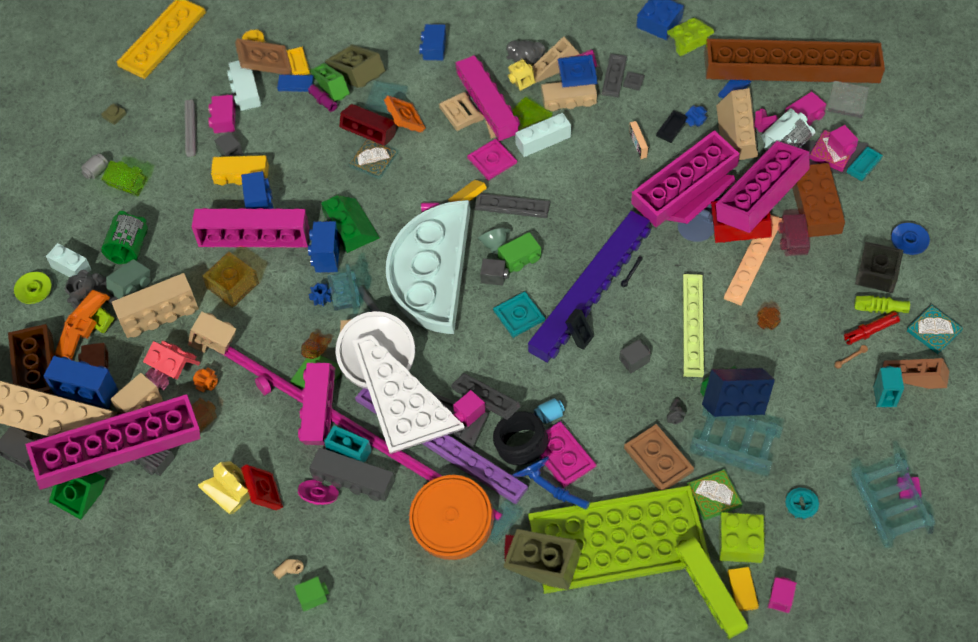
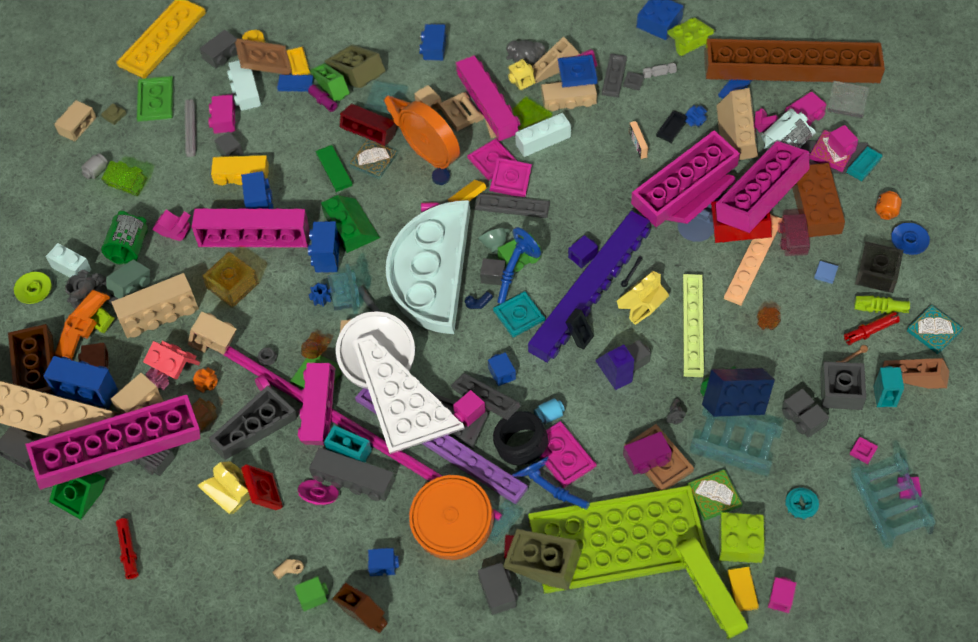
none -> tan brick [54,100,96,141]
none -> red pin [115,518,139,579]
none -> bright green tile [137,76,173,122]
none -> dark pink brick [152,210,191,241]
none -> dark grey brick [199,30,238,69]
none -> dark grey wedge [209,385,297,460]
none -> dark grey plate [258,348,277,366]
none -> green tile [316,145,353,192]
none -> reddish brown hinge [332,583,388,633]
none -> blue brick [368,548,399,576]
none -> orange brick [398,101,460,169]
none -> tan brick [414,85,441,111]
none -> dark blue tile [432,168,450,185]
none -> dark blue arm [464,291,493,309]
none -> dark grey brick [478,562,519,615]
none -> blue brick [488,352,516,387]
none -> dark pink tile [490,157,532,197]
none -> blue dish [497,227,541,304]
none -> dark purple brick [568,235,598,268]
none -> dark purple slope [595,345,634,390]
none -> light yellow piece [617,271,669,325]
none -> magenta brick [623,432,672,475]
none -> light grey axle [643,62,677,78]
none -> dark grey piece [782,388,829,438]
none -> medium blue tile [814,261,838,284]
none -> dark grey brick [820,362,866,410]
none -> dark pink tile [849,437,878,464]
none -> orange head [875,191,902,220]

